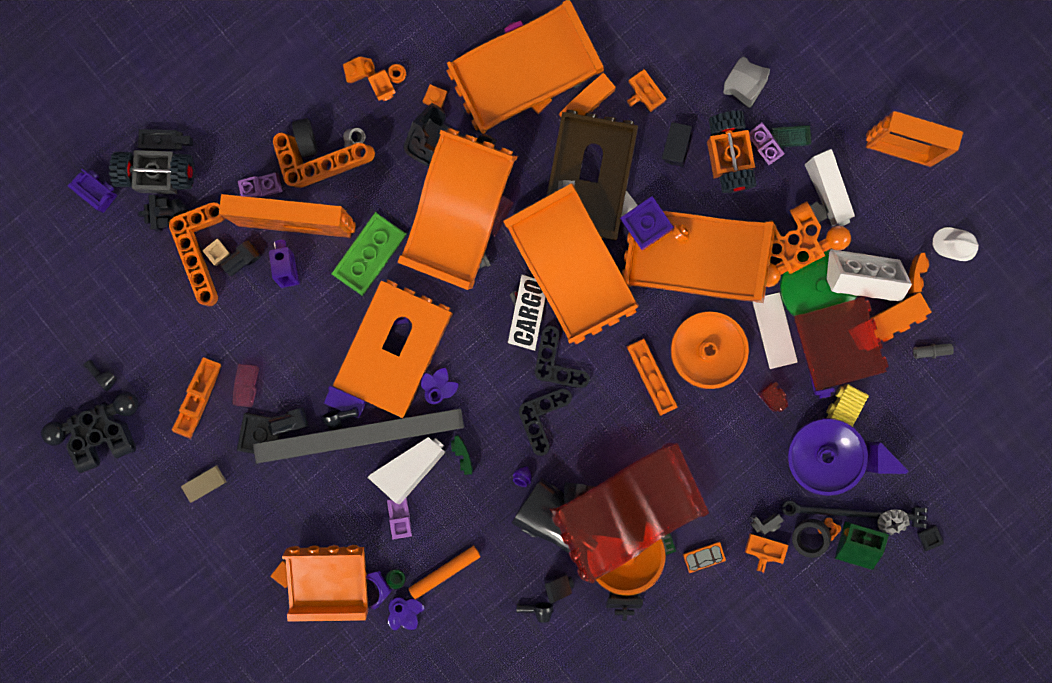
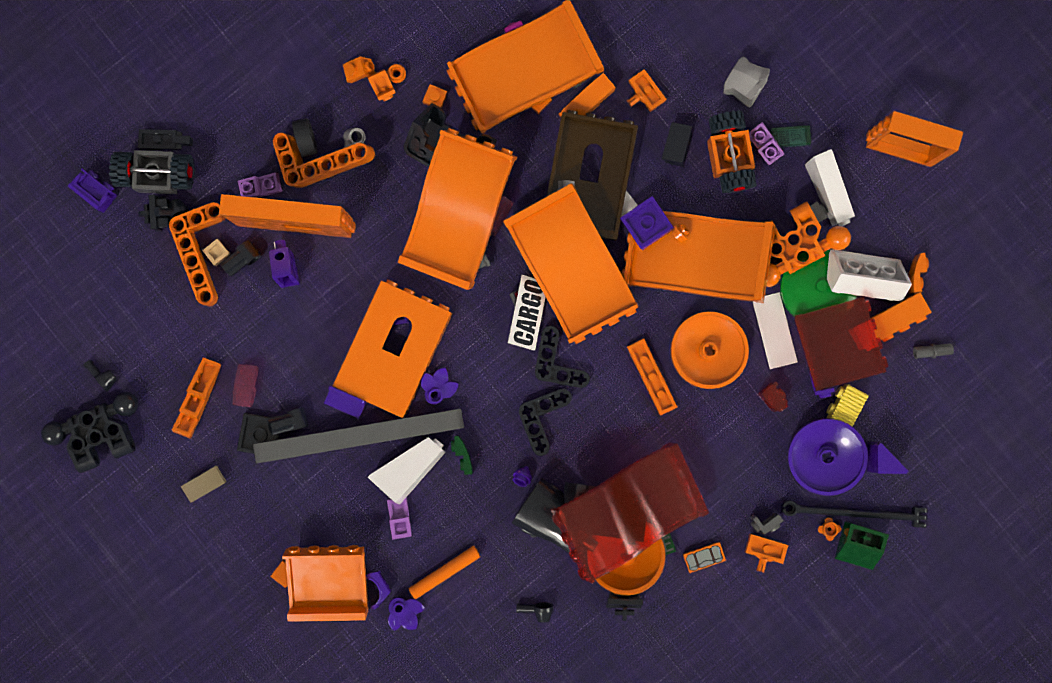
black bar [322,407,359,430] -> none
bright green tile [331,212,407,296] -> none
dark green plate [386,569,405,589] -> none
black slope [544,572,575,604] -> none
black tyre [792,518,831,558] -> none
light grey gear [877,509,910,536] -> none
black tile [917,525,944,551] -> none
white piece [933,227,979,261] -> none

